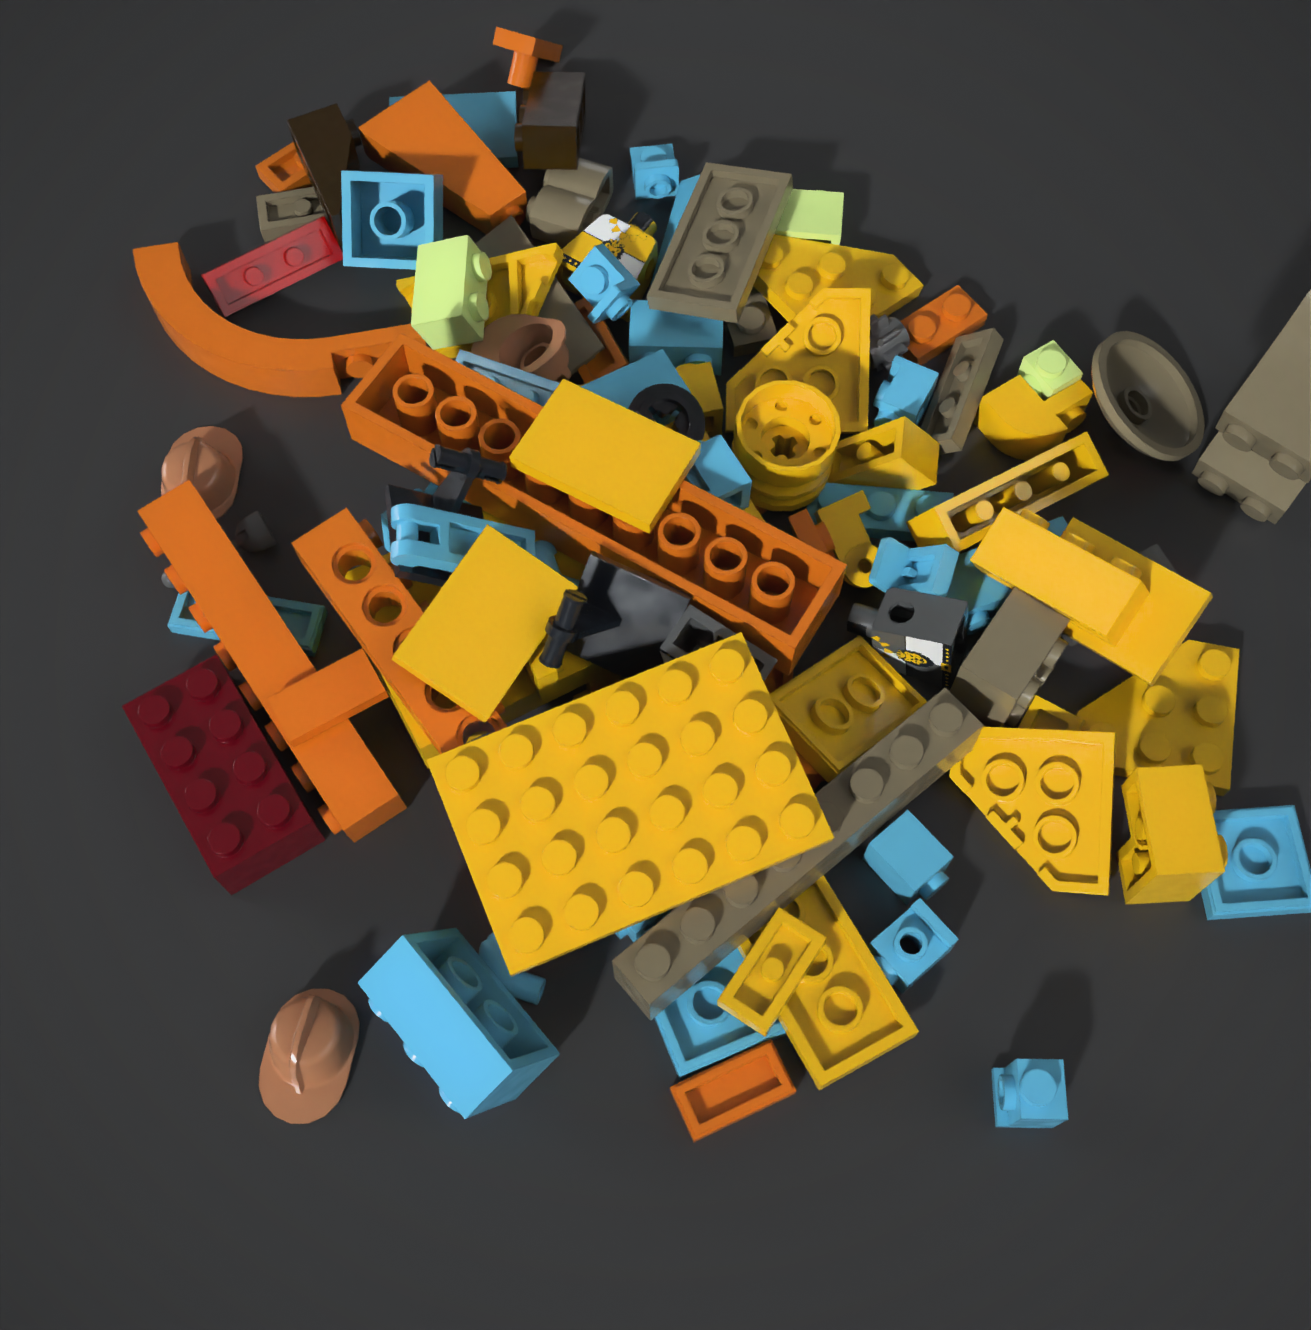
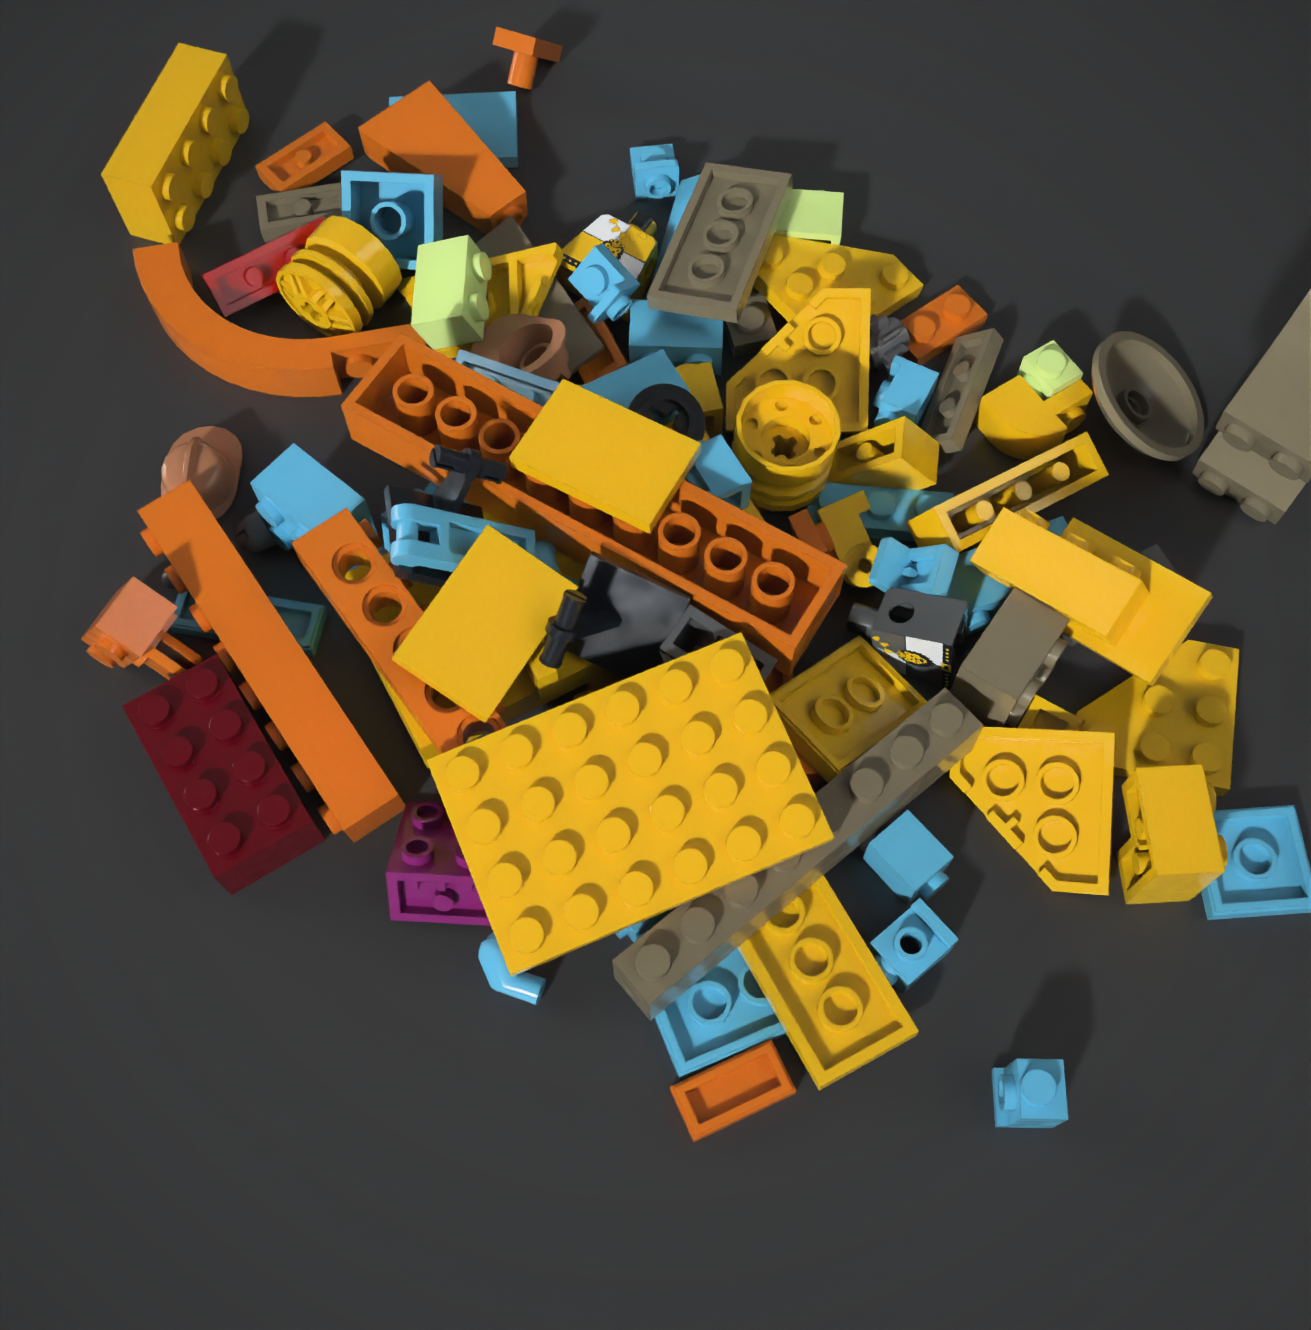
nougat piece [259,989,360,1124] -> none
orange tile [267,648,389,747] -> none
dark brown slope [287,103,362,247] -> none
medium azure brick [358,928,560,1119] -> none
dark brown brick [514,71,586,170] -> none
dark tan brick [525,158,614,248] -> none
yellow plate [717,907,827,1037] -> none
none -> orange brick [81,576,205,680]
none -> yellow brick [101,43,249,245]
none -> medium azure brick [250,443,383,571]
none -> yellow wheel [276,215,402,337]
none -> magenta bracket [386,801,491,926]

